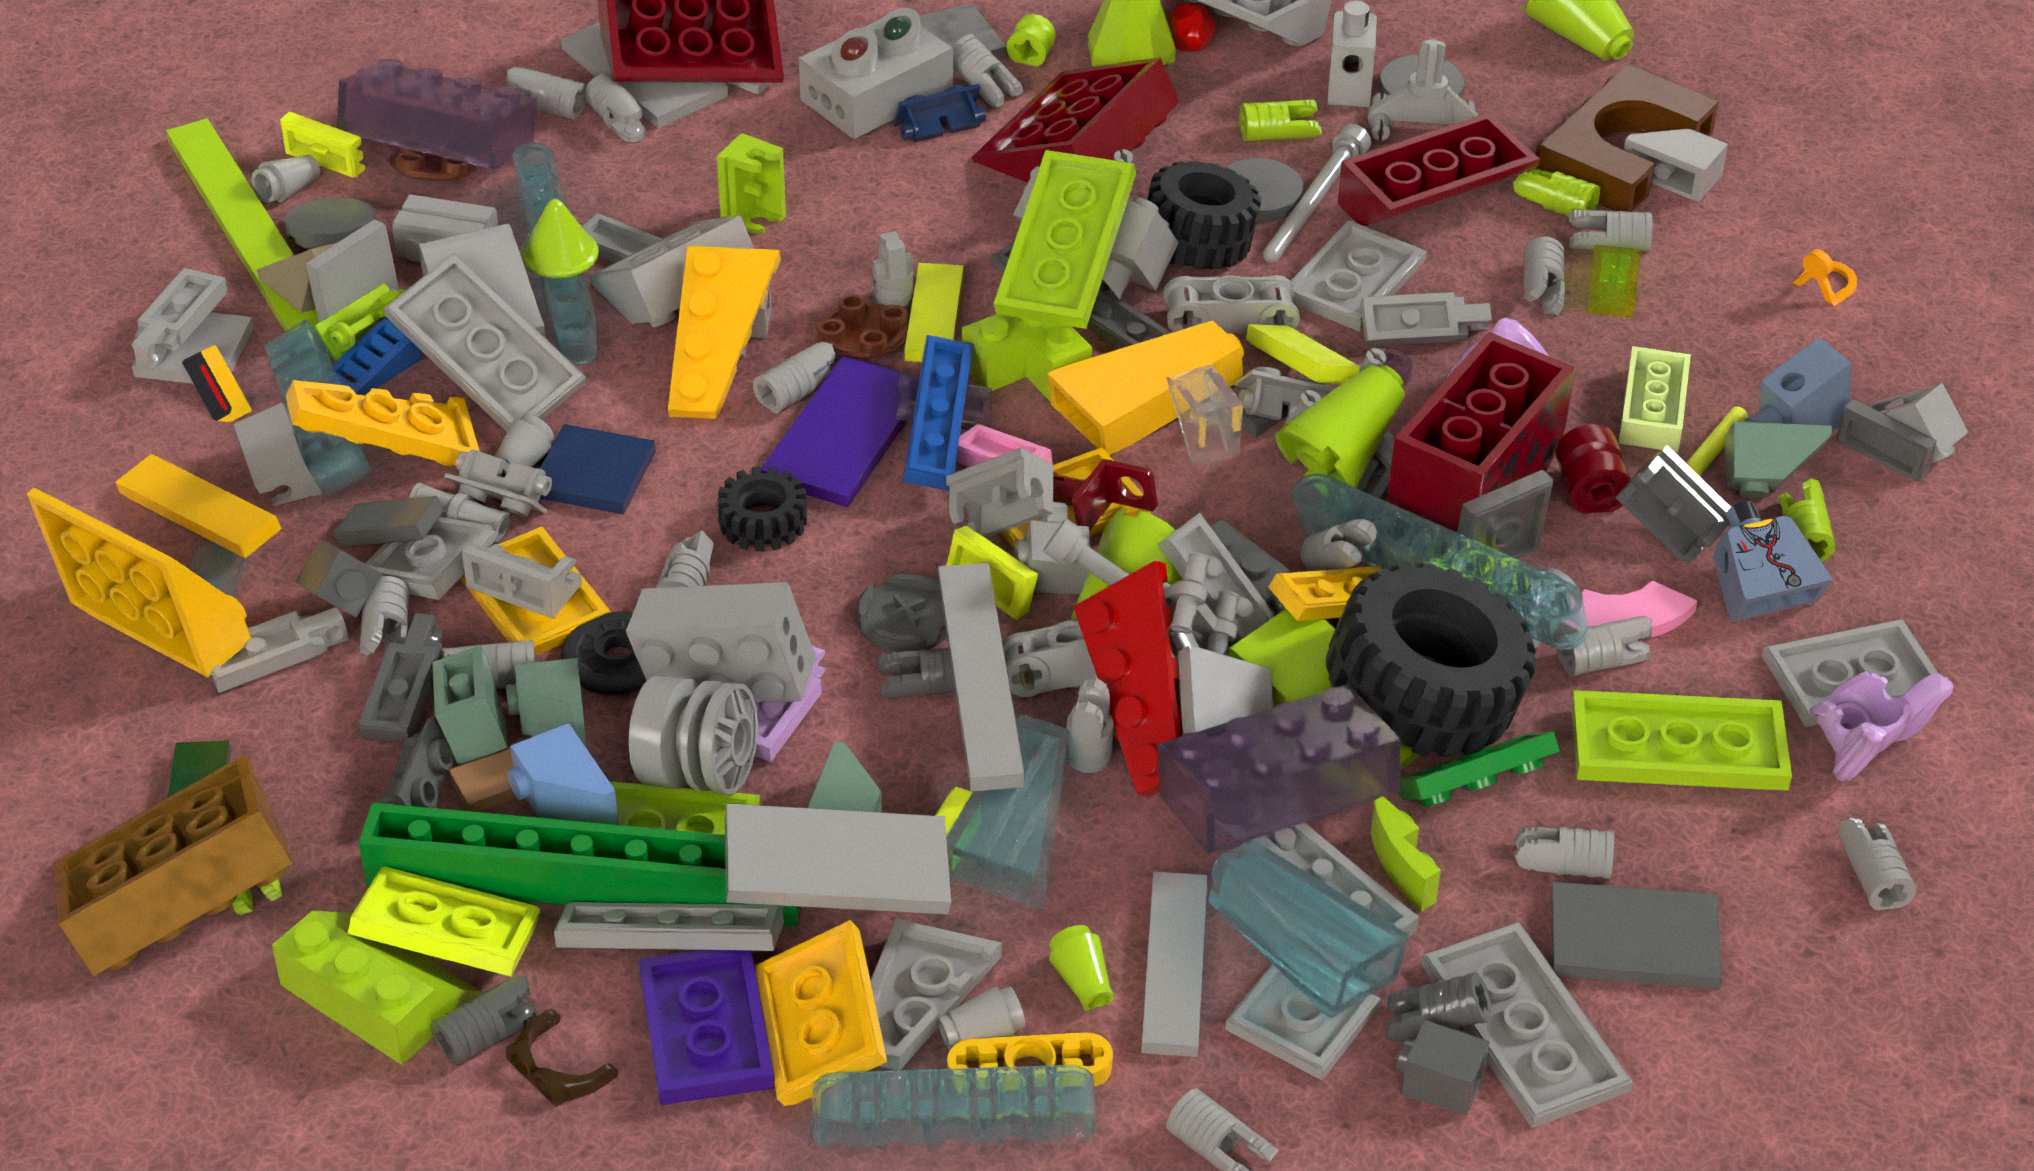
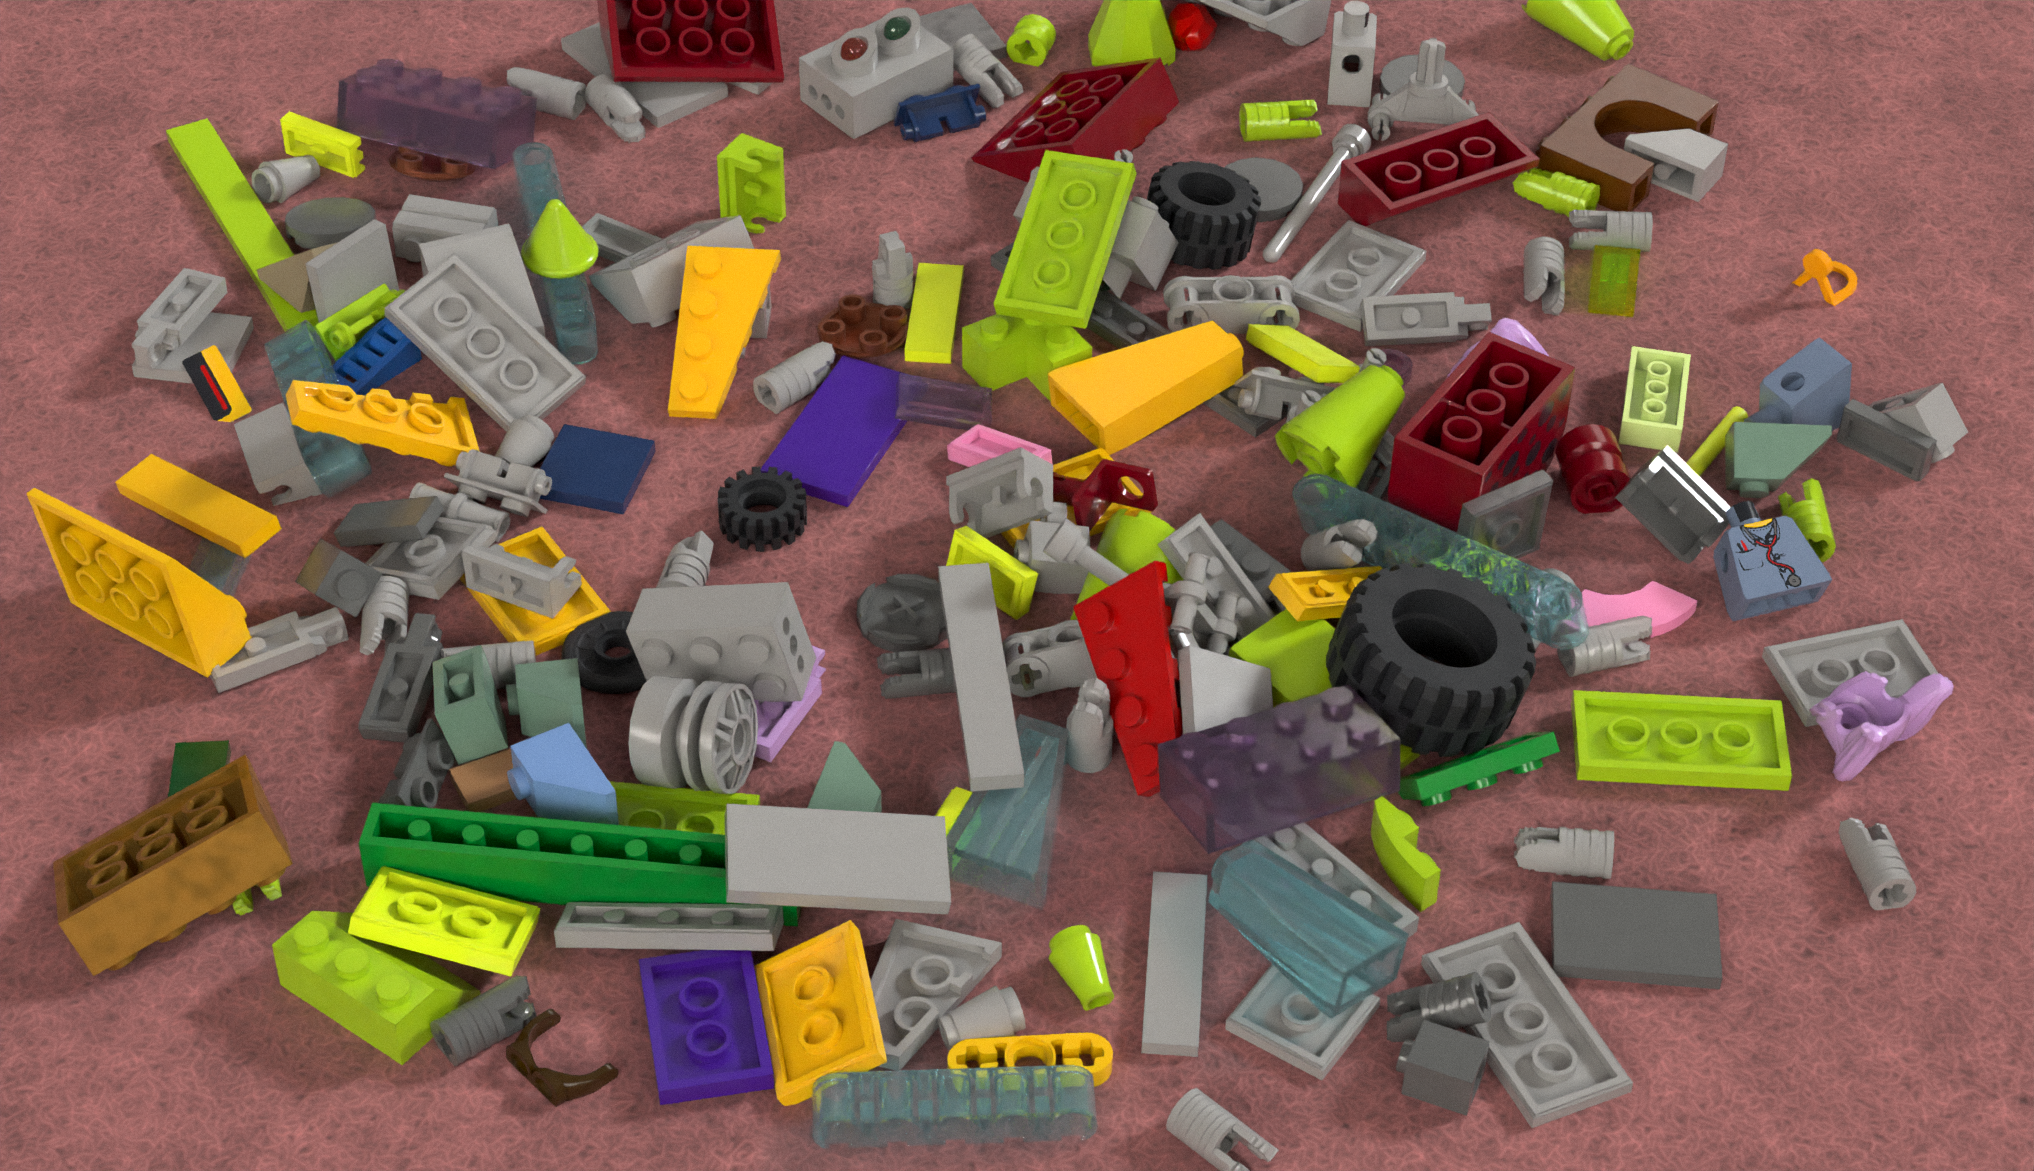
blue tile [903,335,973,491] -> none
clear slope [1166,364,1243,469] -> none

